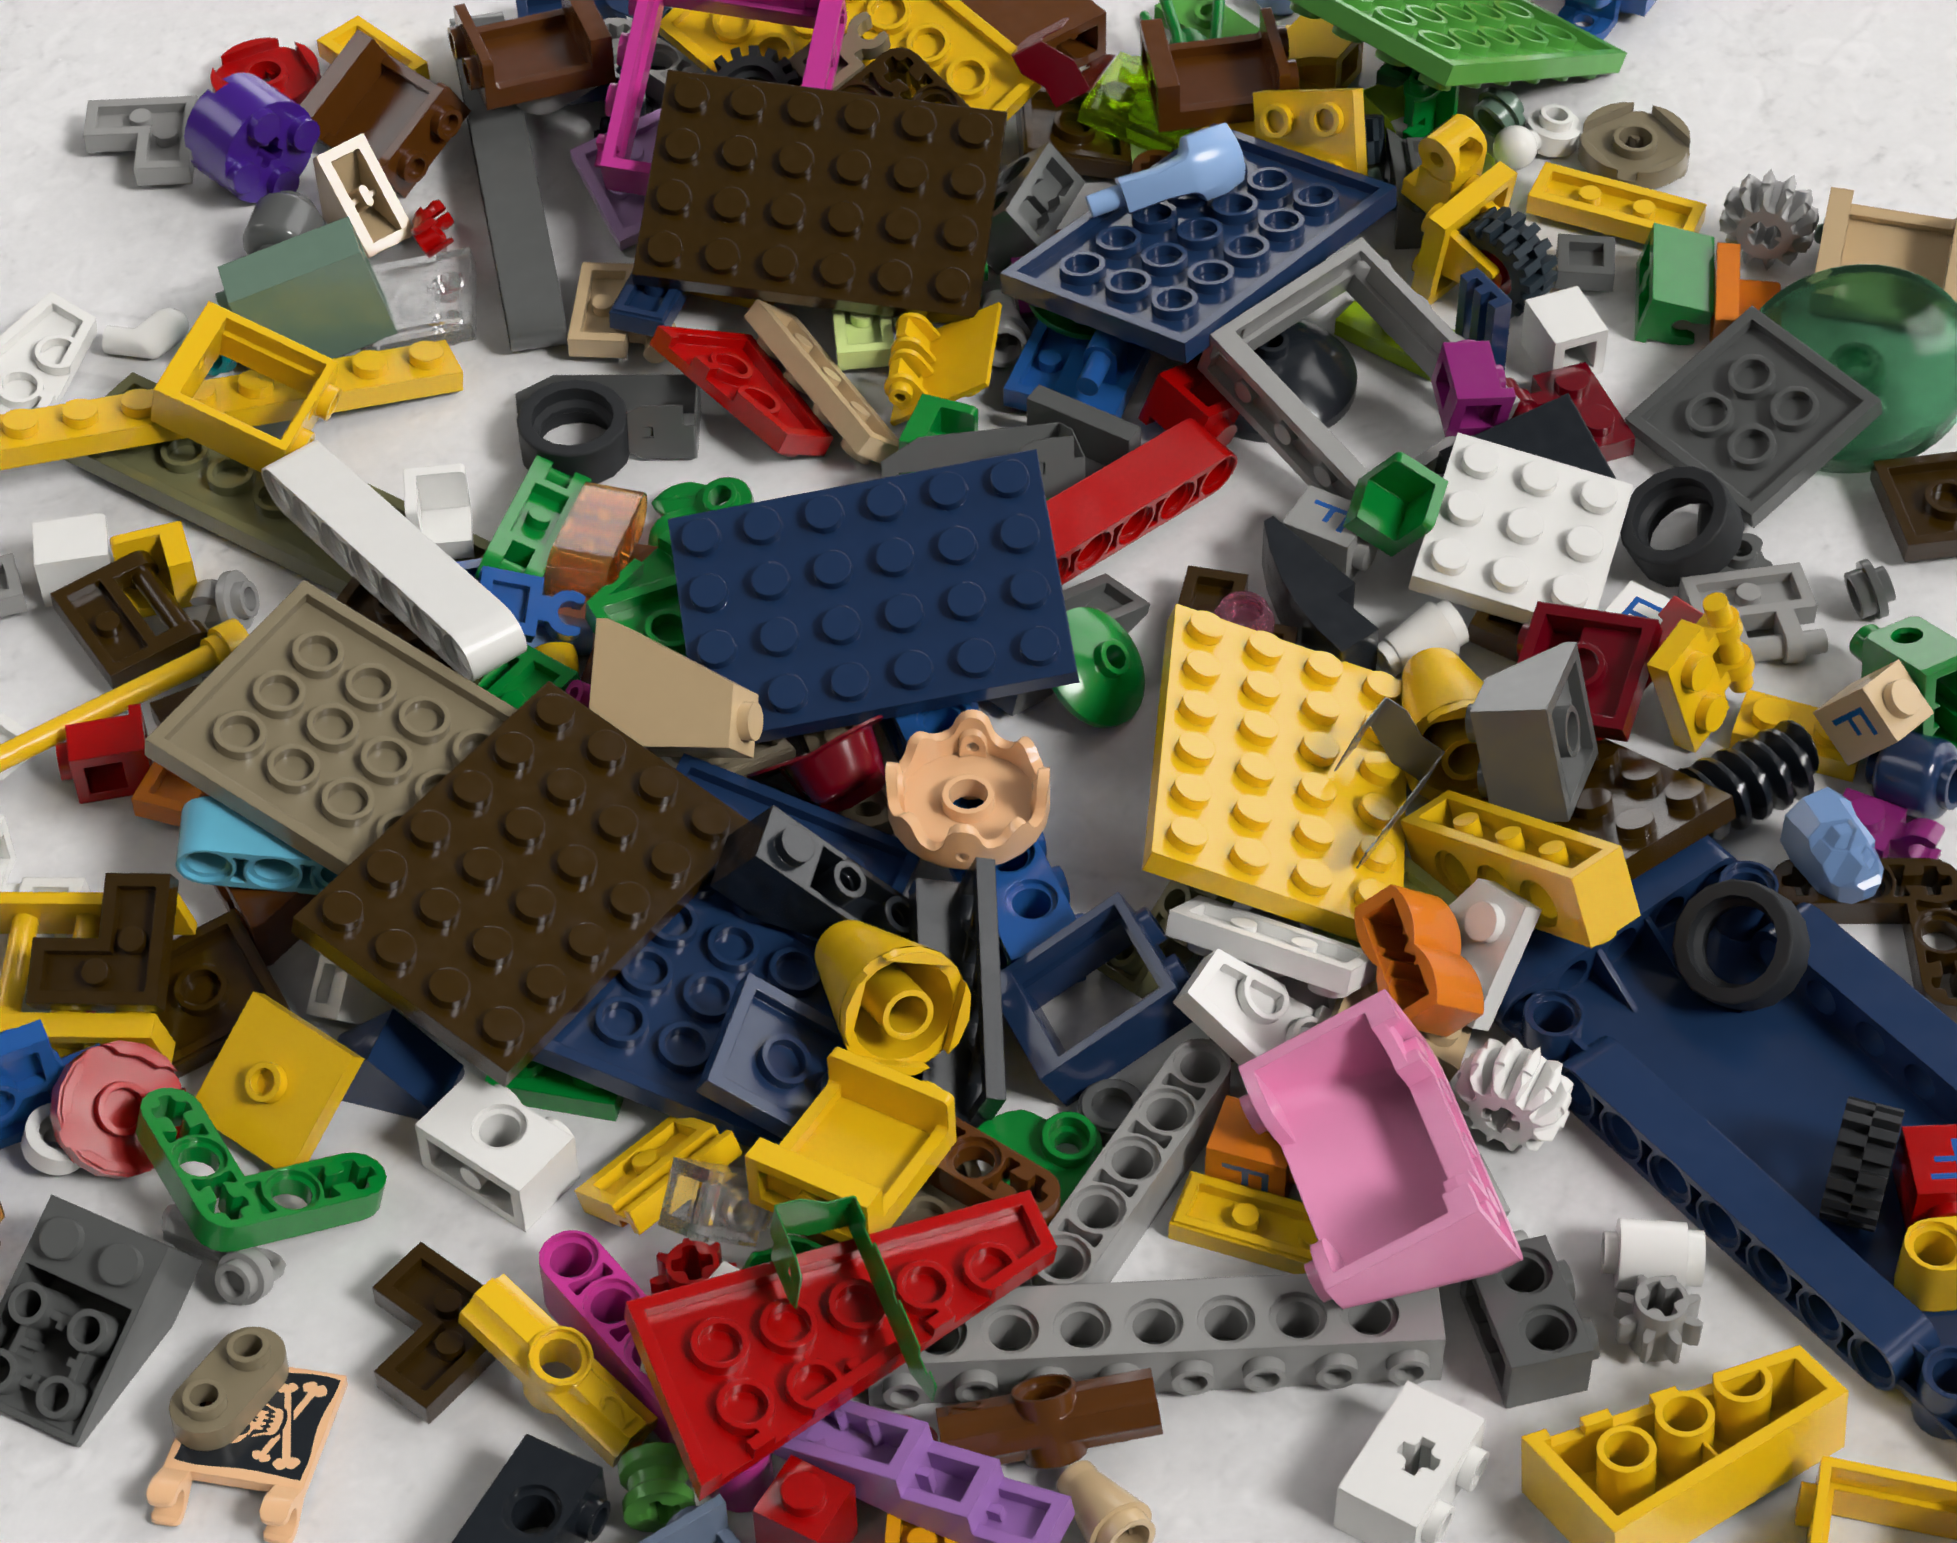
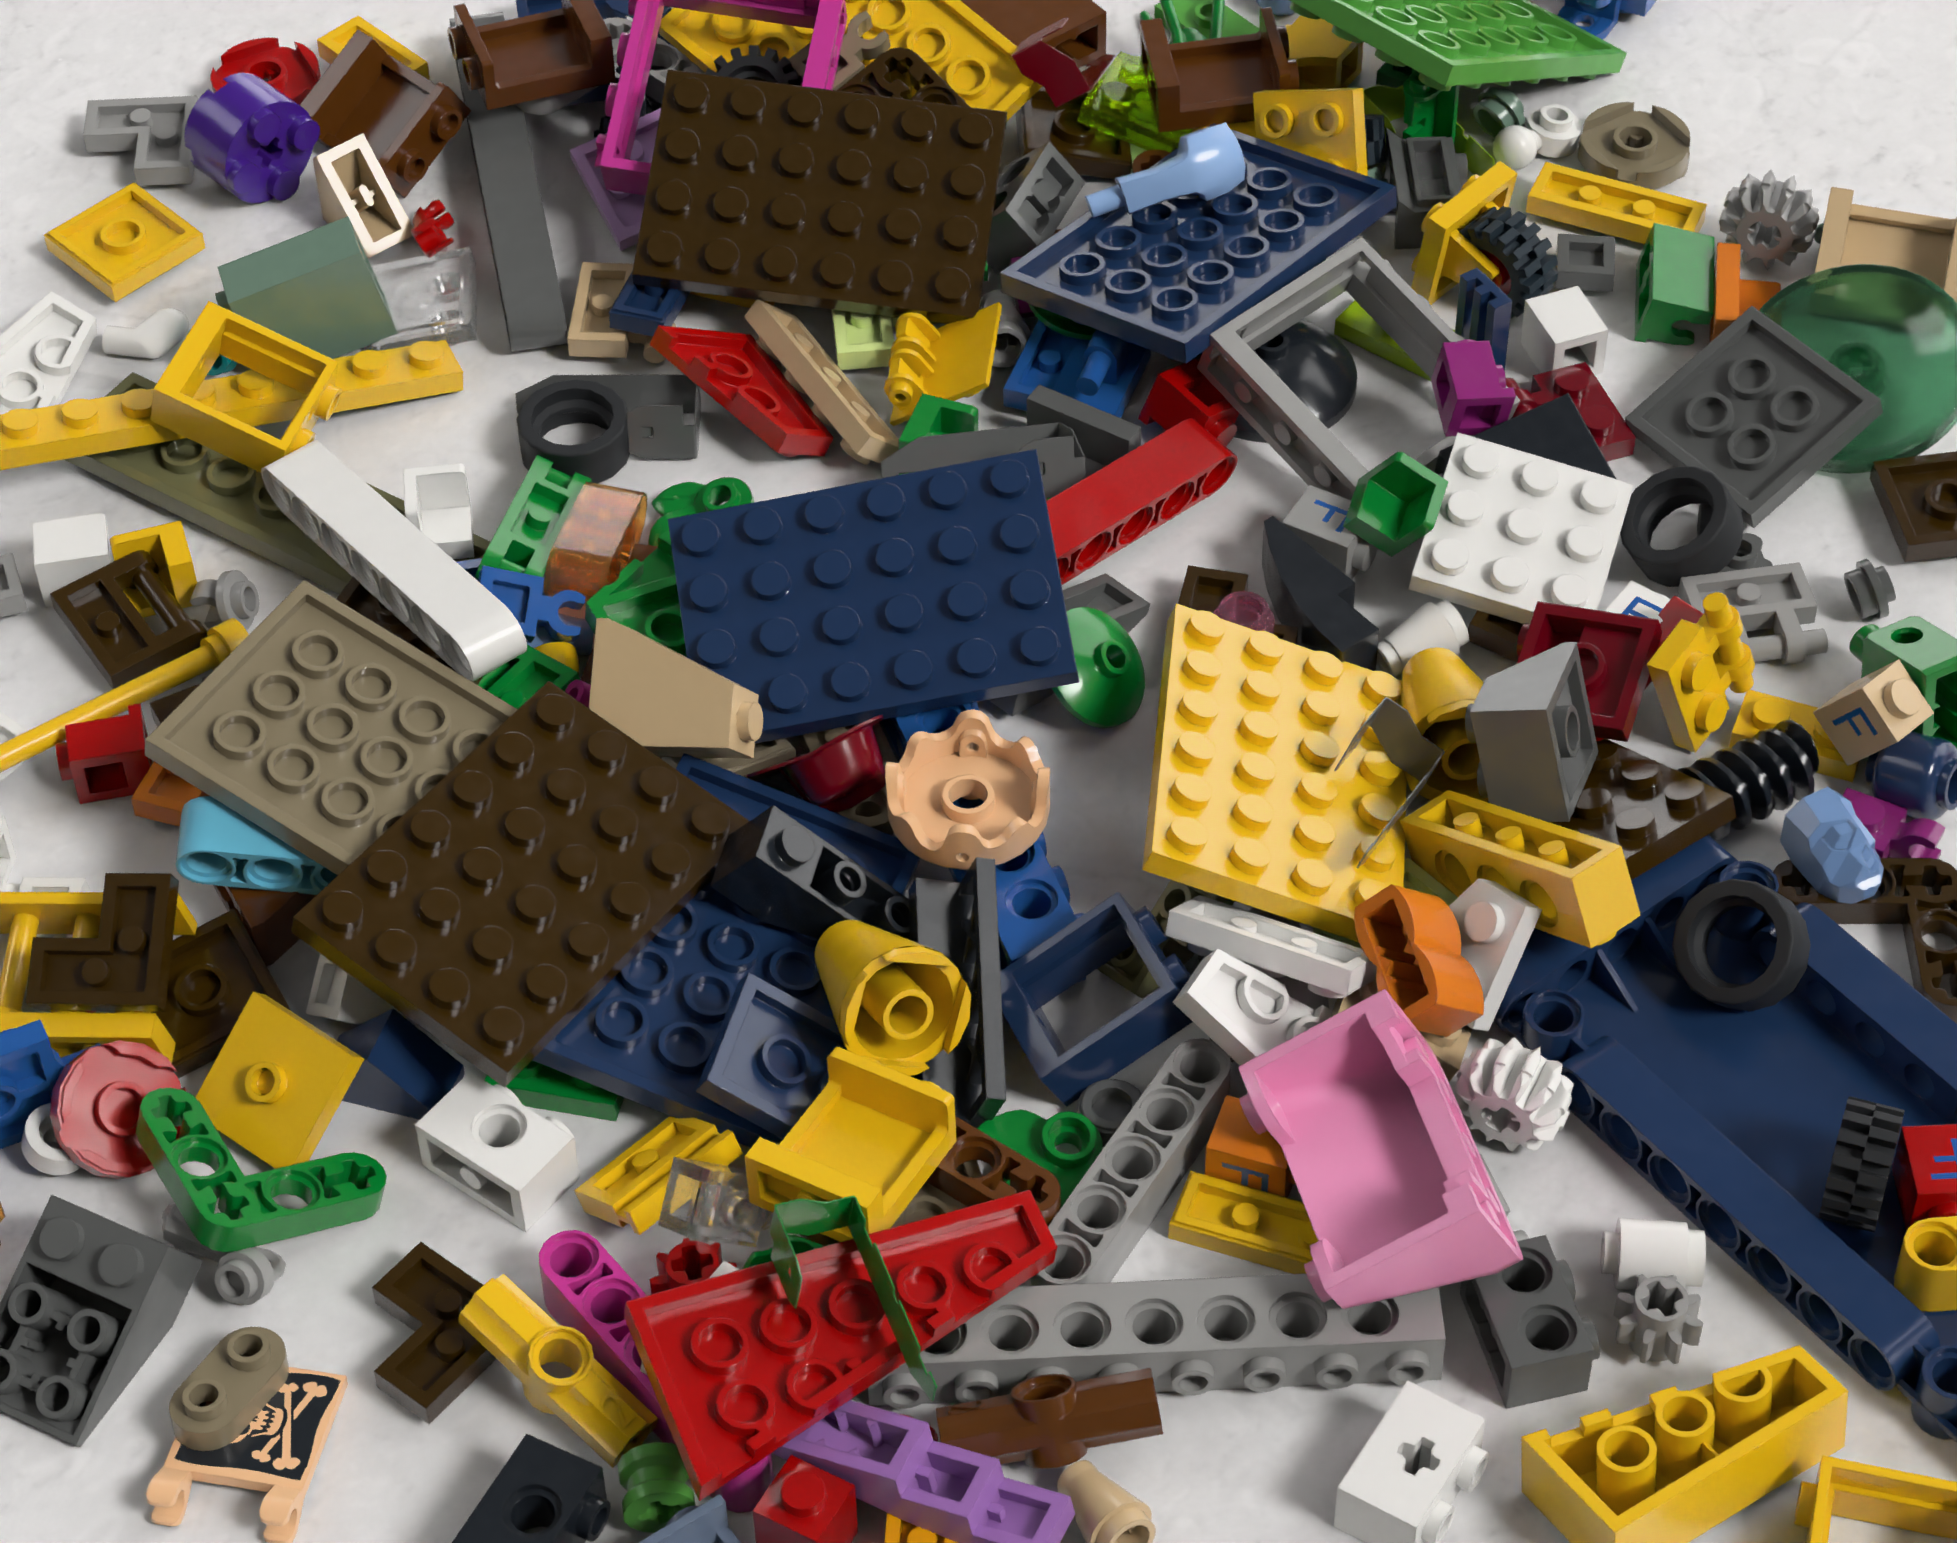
dark grey head [242,190,324,255] -> none
yellow leg [1401,113,1487,213] -> none
none -> yellow plate [44,182,205,302]

